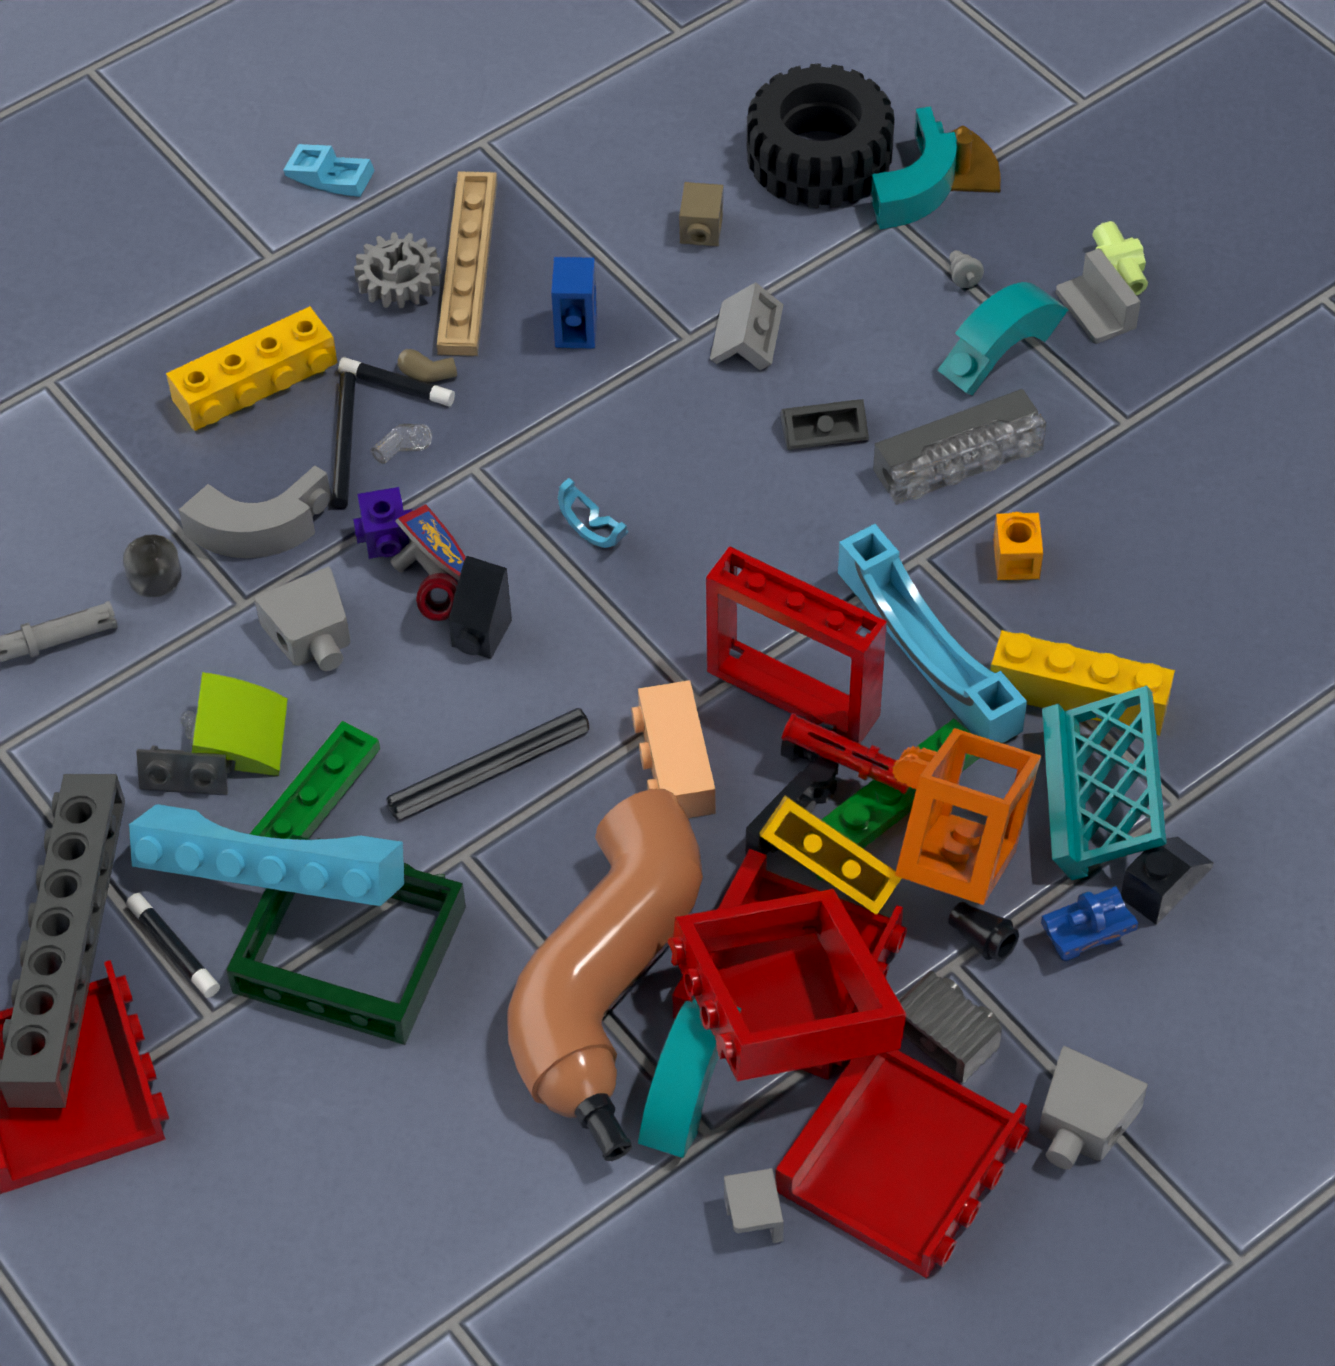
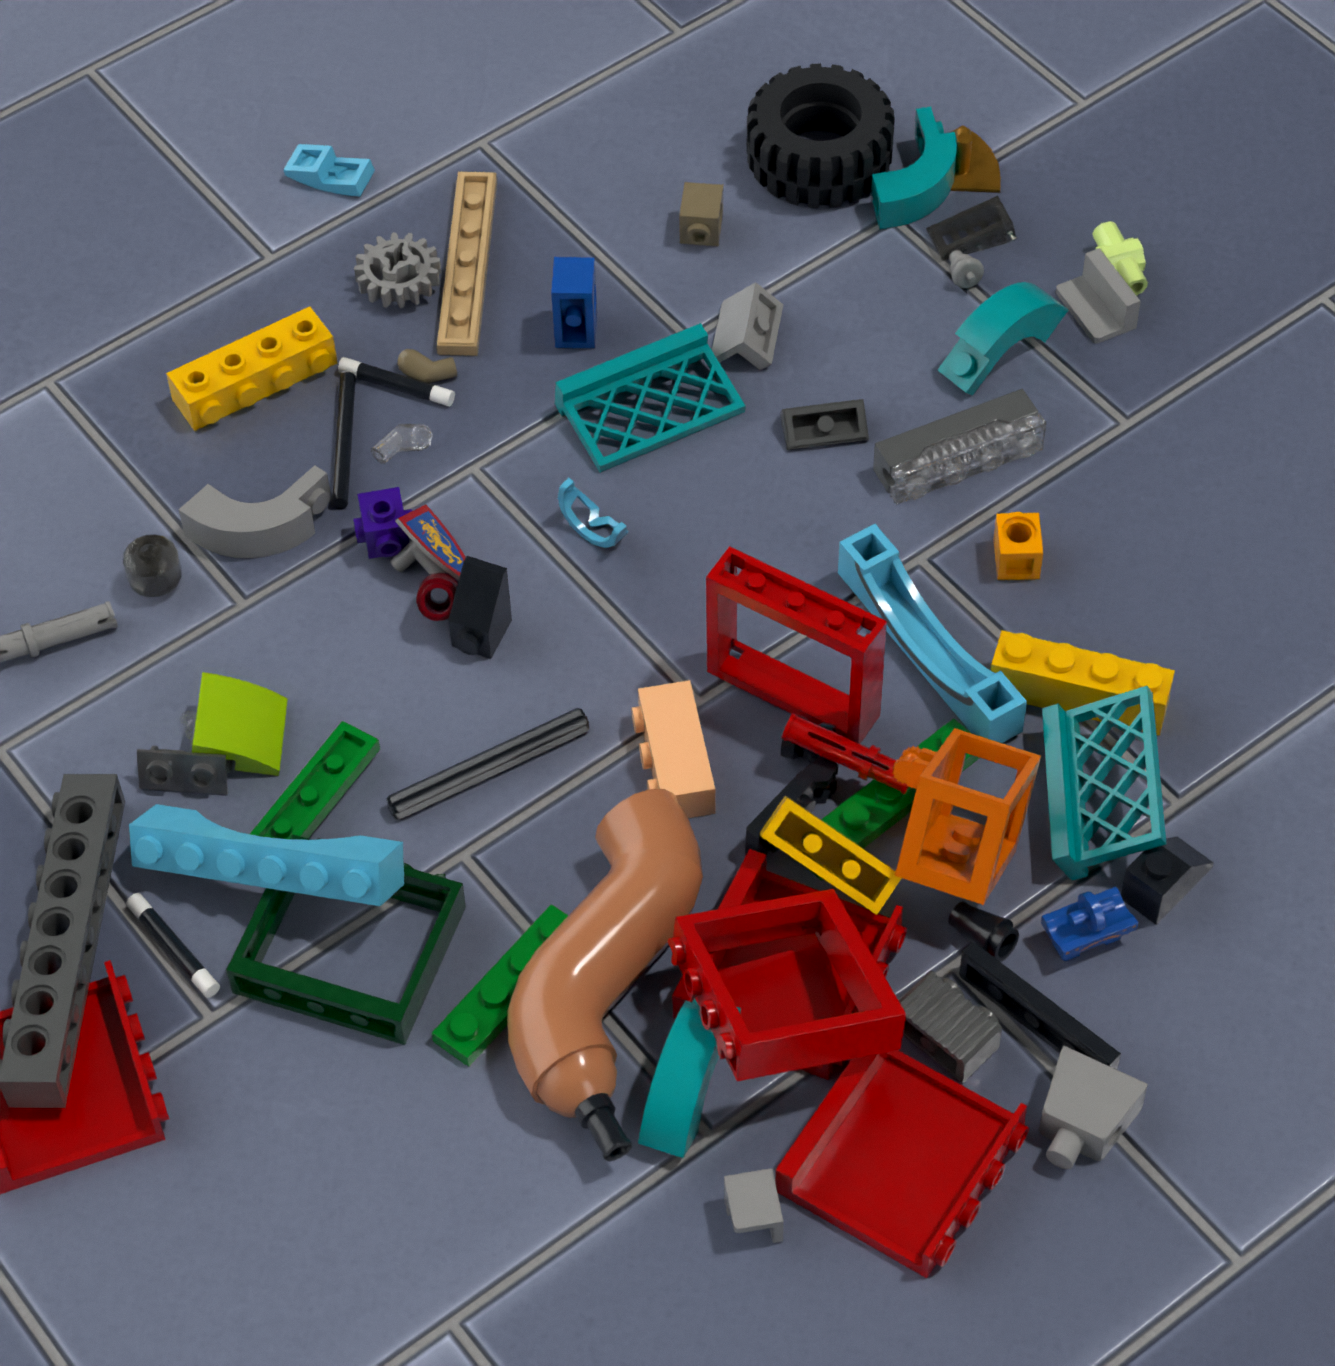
light grey torso [254,566,351,671] -> none
none -> green plate [432,904,568,1067]
none -> teal fence [554,323,746,473]
none -> clear smoke slope [926,195,1017,261]
none -> black tile [959,941,1121,1070]

